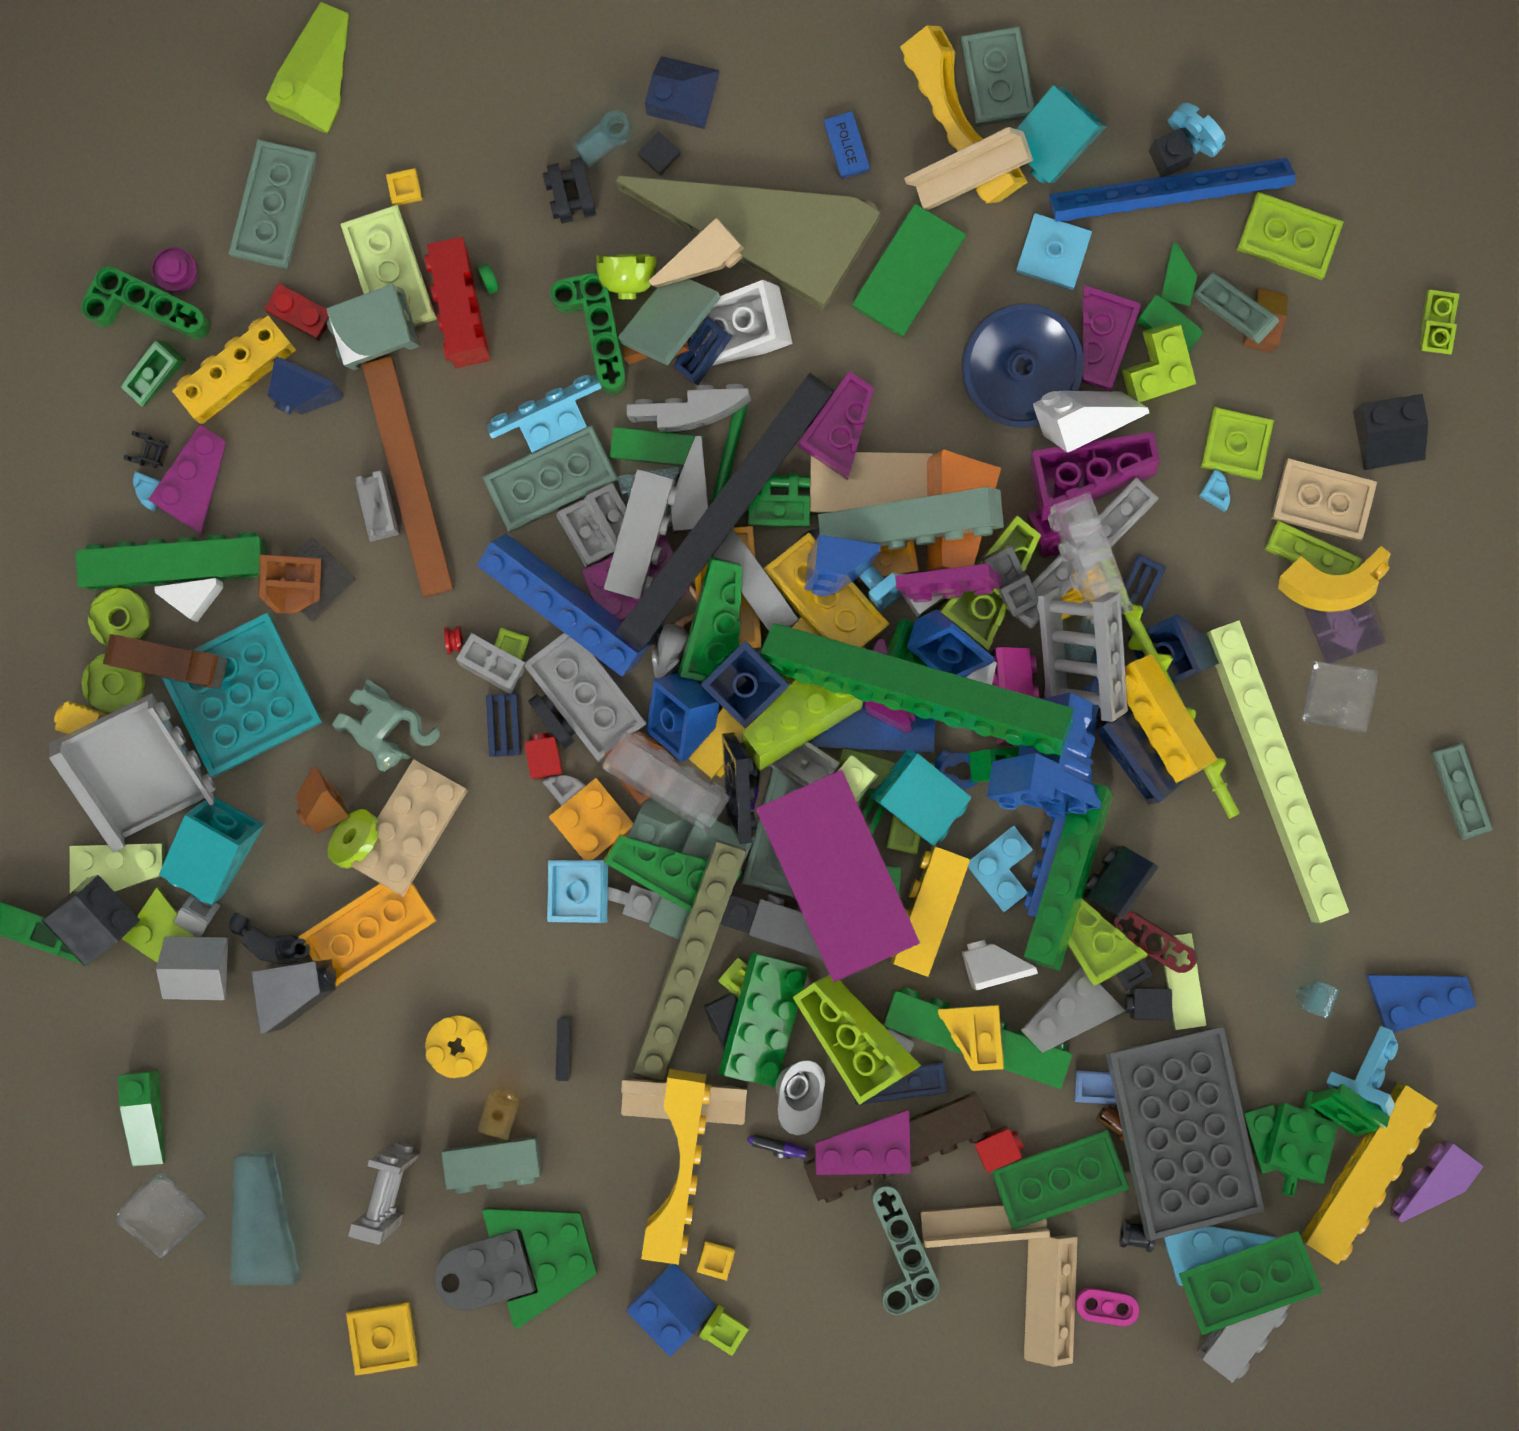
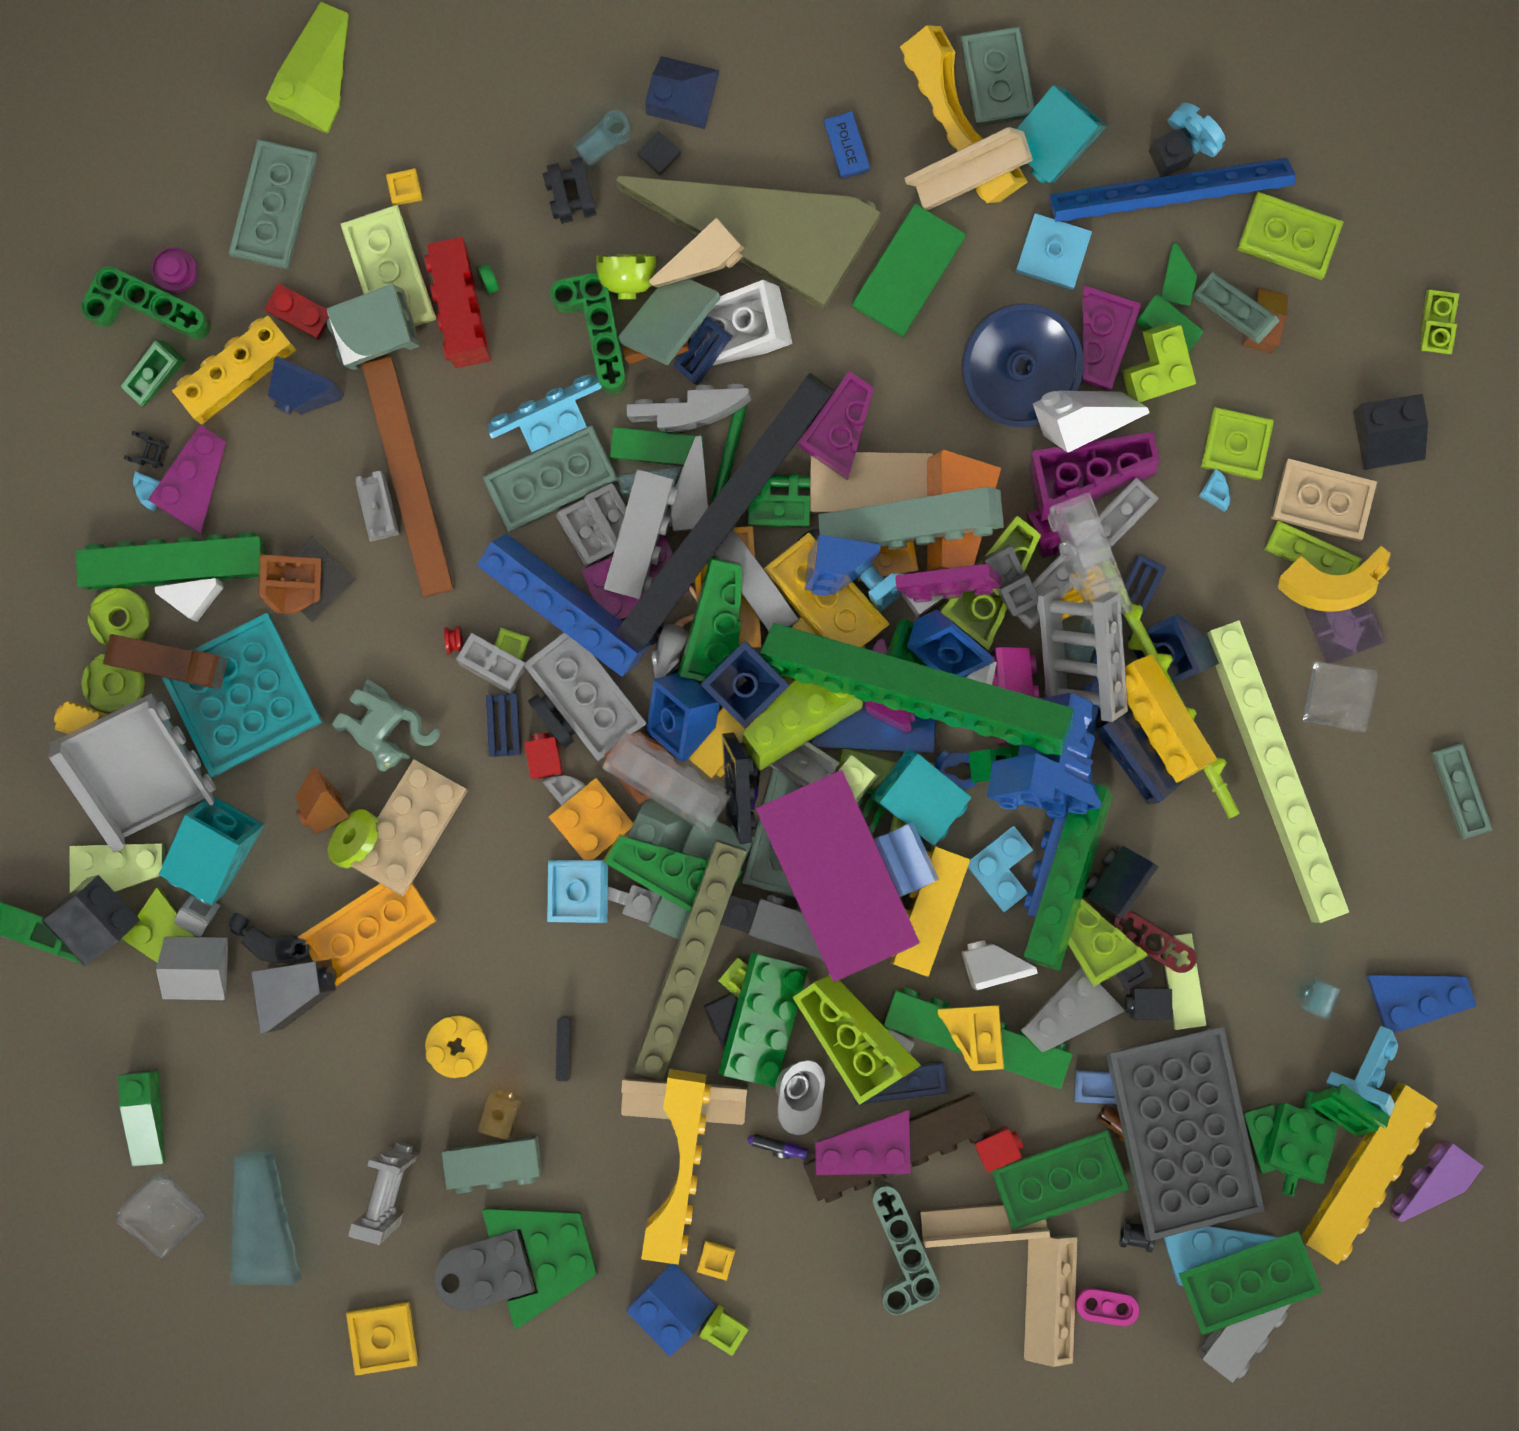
none -> medium blue panel [874,823,939,896]

